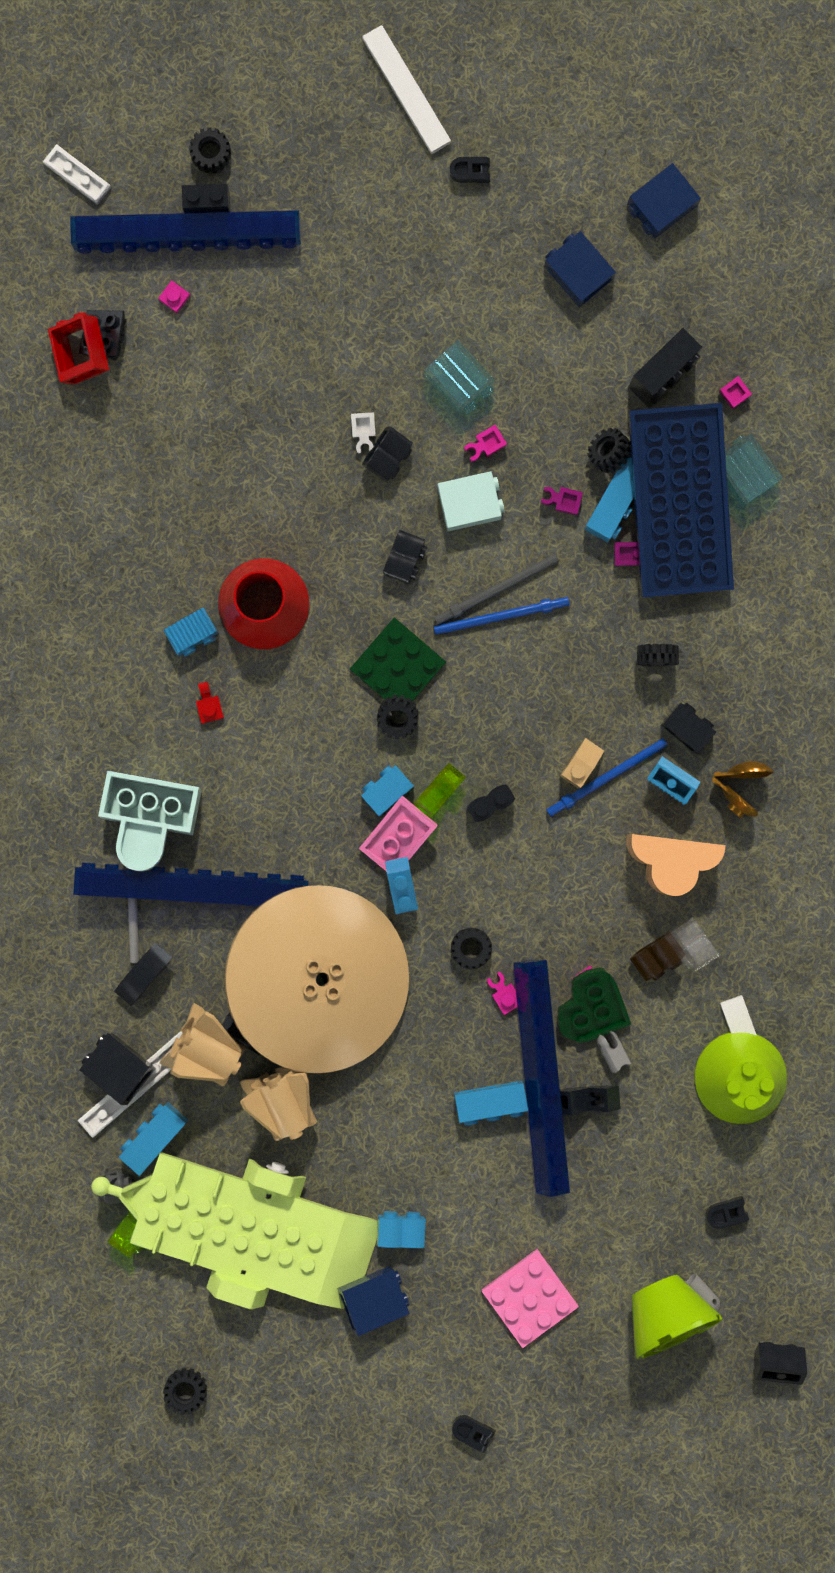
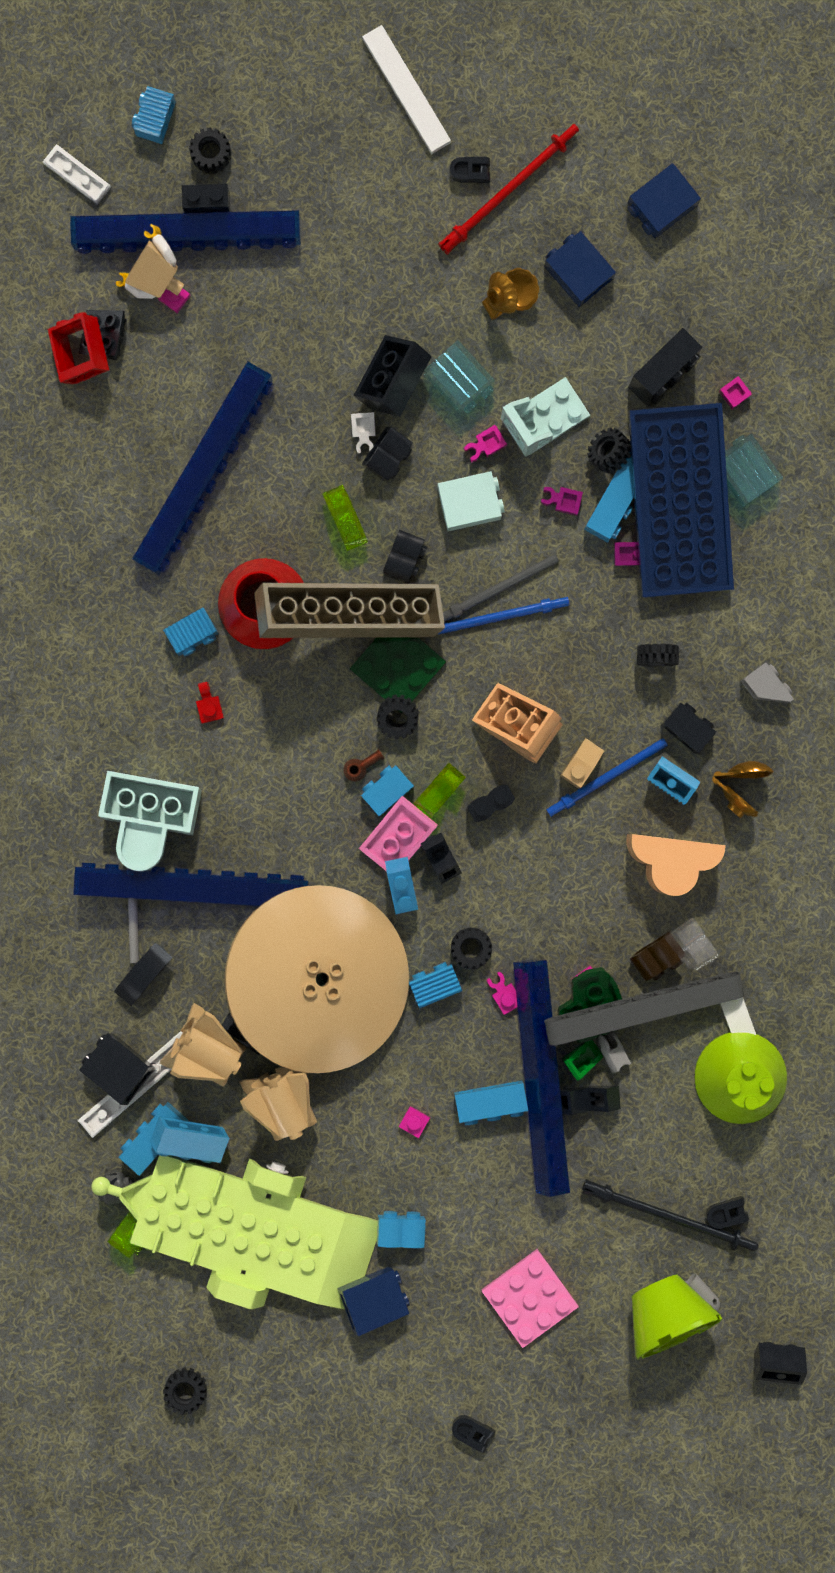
none -> tan torso [116,224,184,299]
none -> dark azure brick [132,86,176,144]
none -> clear blue brick [132,361,274,576]
none -> dark azure brick [150,1117,230,1163]
none -> dark tan brick [254,583,445,638]
none -> clear neon green brick [322,485,368,551]
none -> copper bar [343,749,385,782]
none -> black brick [353,335,432,417]
none -> dark pink plate [399,1106,430,1138]
none -> dark azure brick [409,962,462,1008]
none -> black brick [421,833,462,884]
none -> red bar [438,124,579,255]
none -> light nougat brick [472,683,563,763]
none -> pearl gold animal [482,268,540,320]
none -> light aqua bracket [500,377,590,457]
none -> dark grey beam [544,972,744,1045]
none -> green slope [562,1040,603,1081]
none -> black bar [581,1179,759,1251]
none -> light grey slope [741,663,794,704]

